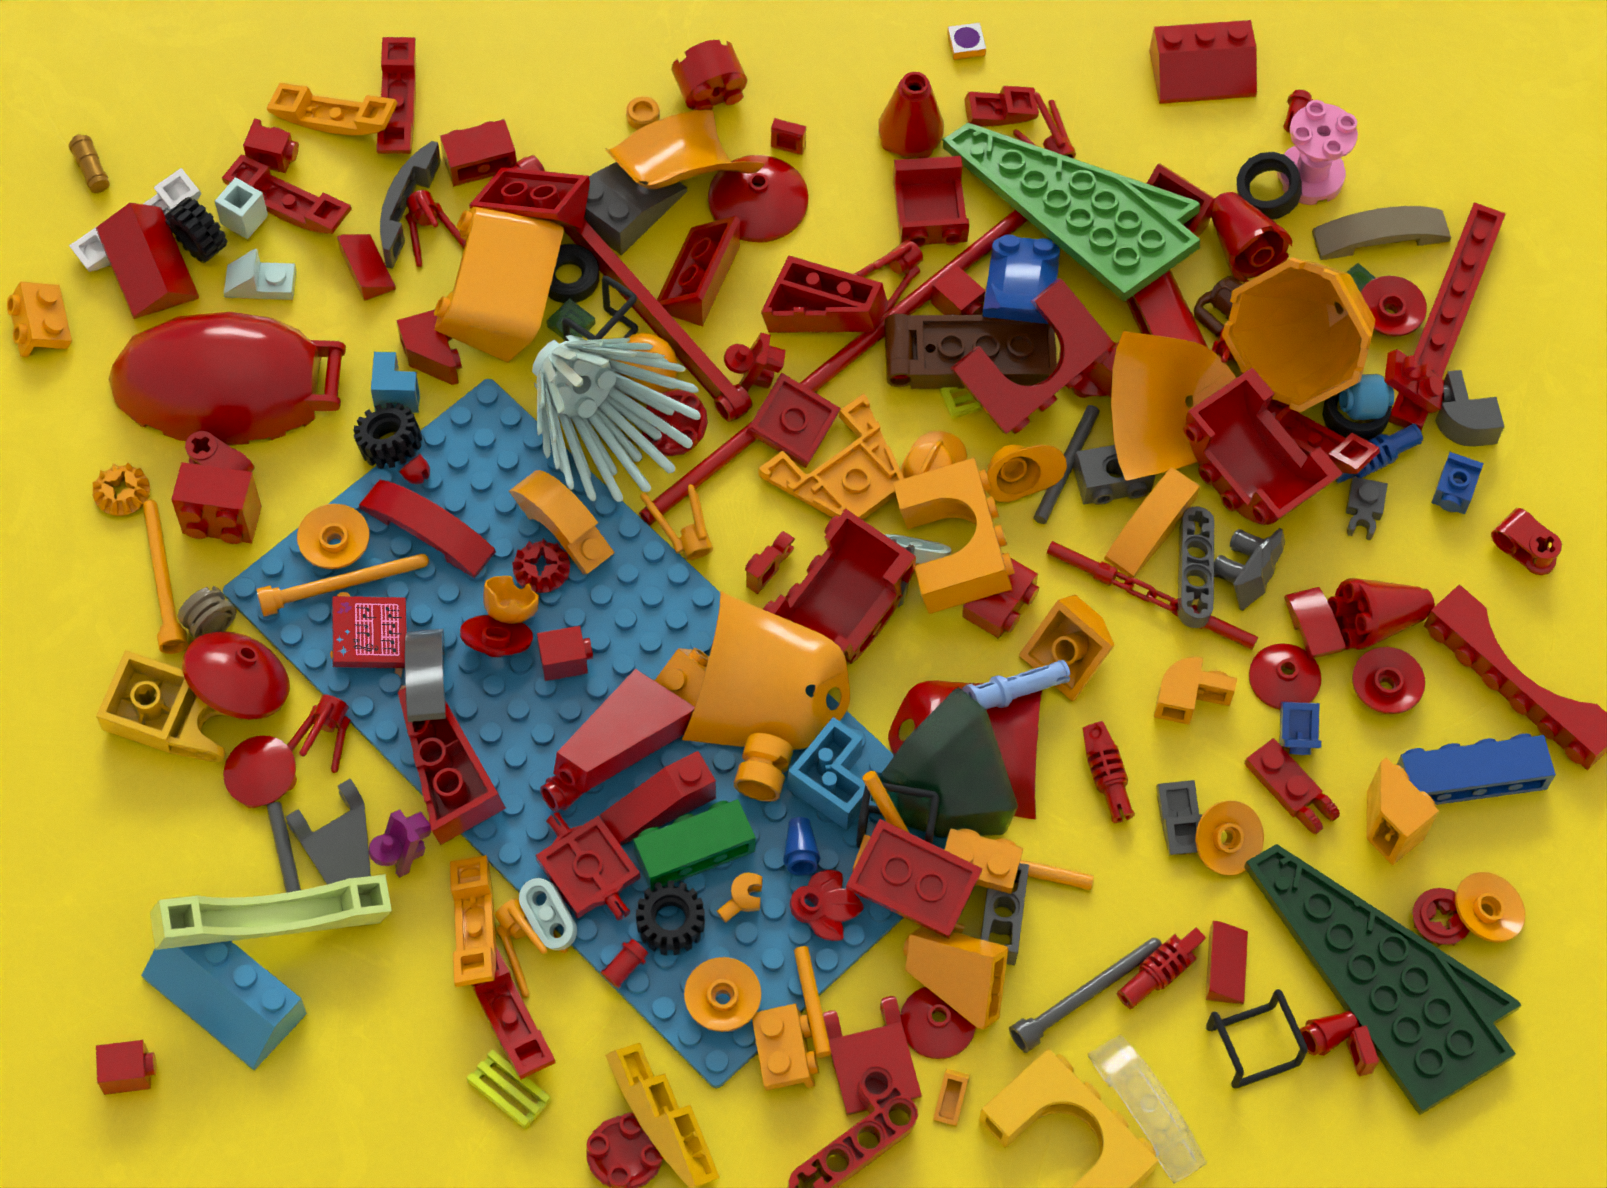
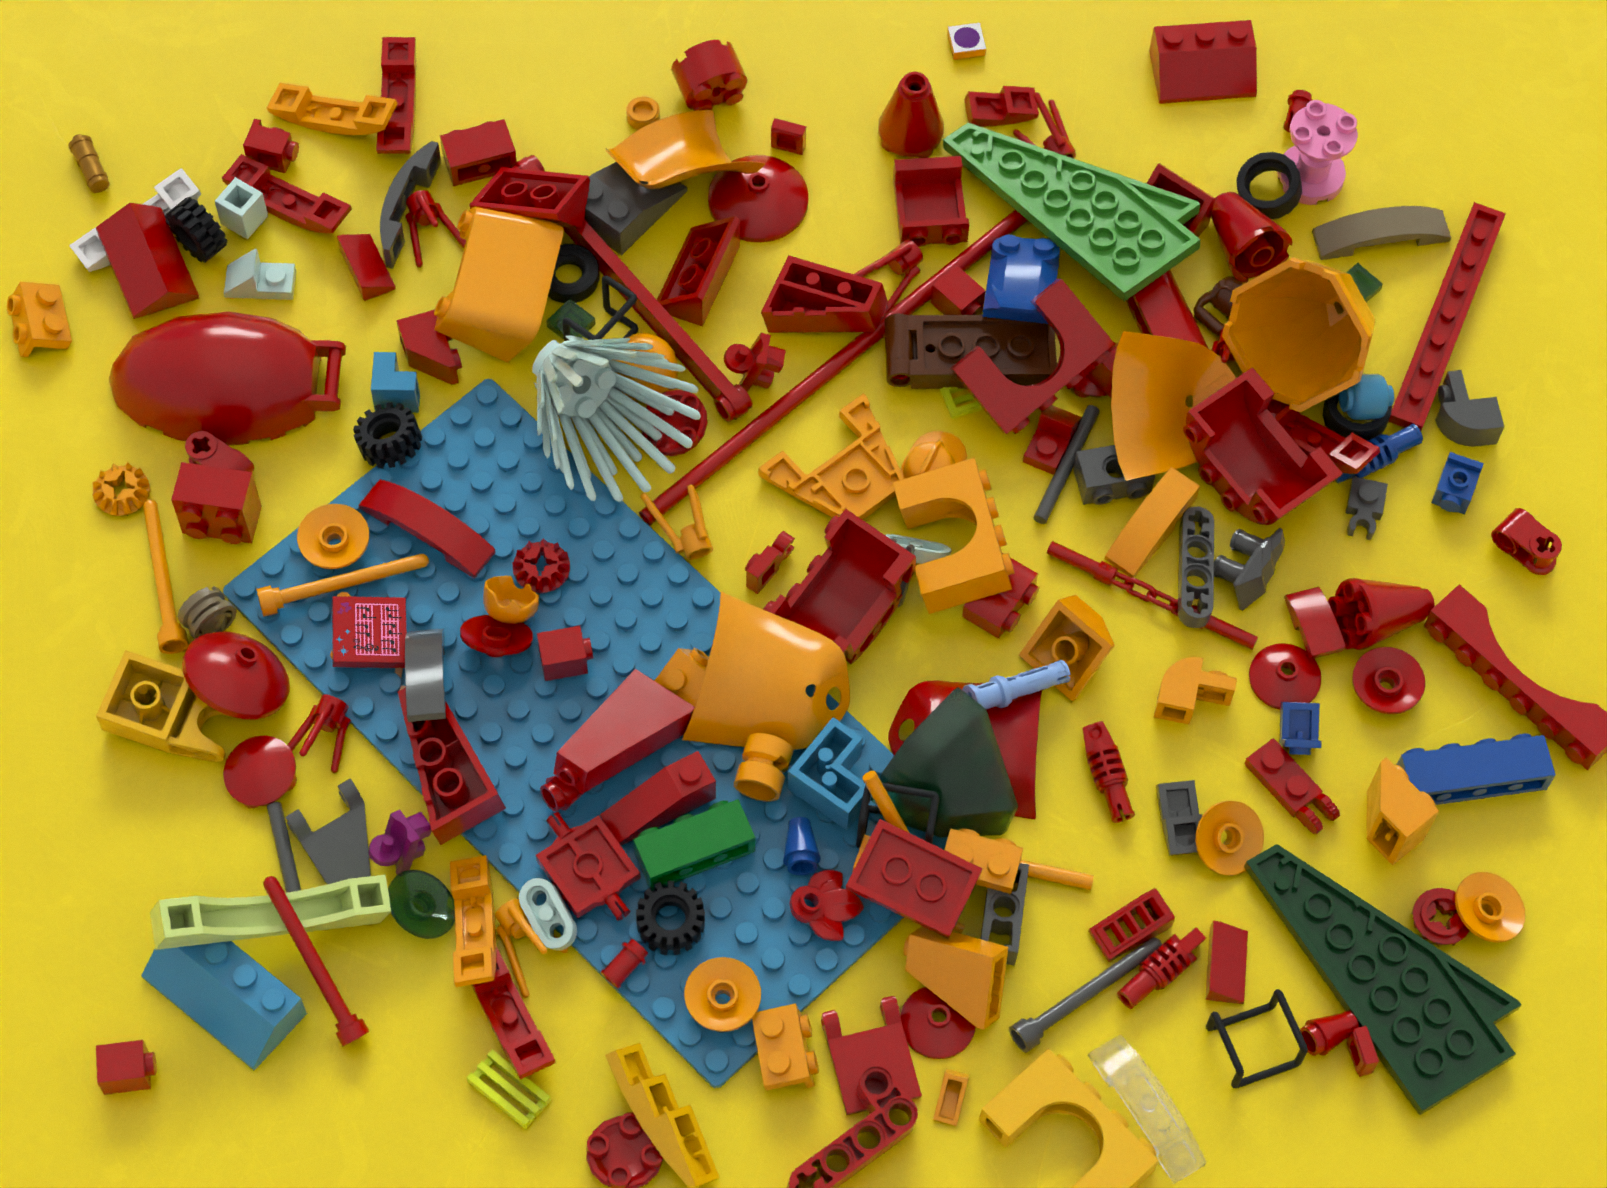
red hinge [399,454,430,485] -> none
light orange arch [509,470,615,575] -> none
light orange piece [716,872,763,923] -> none
red tile [746,372,841,468] -> none
light orange bar [794,946,831,1058] -> none
light orange piece [987,444,1067,502] -> none
red dish [1361,276,1427,337] -> none
red plate [1384,349,1444,413] -> none
none -> red piece [263,876,370,1047]
none -> clear green dish [388,870,455,939]
none -> red slope [1023,405,1082,475]
none -> red slope [1088,888,1175,962]

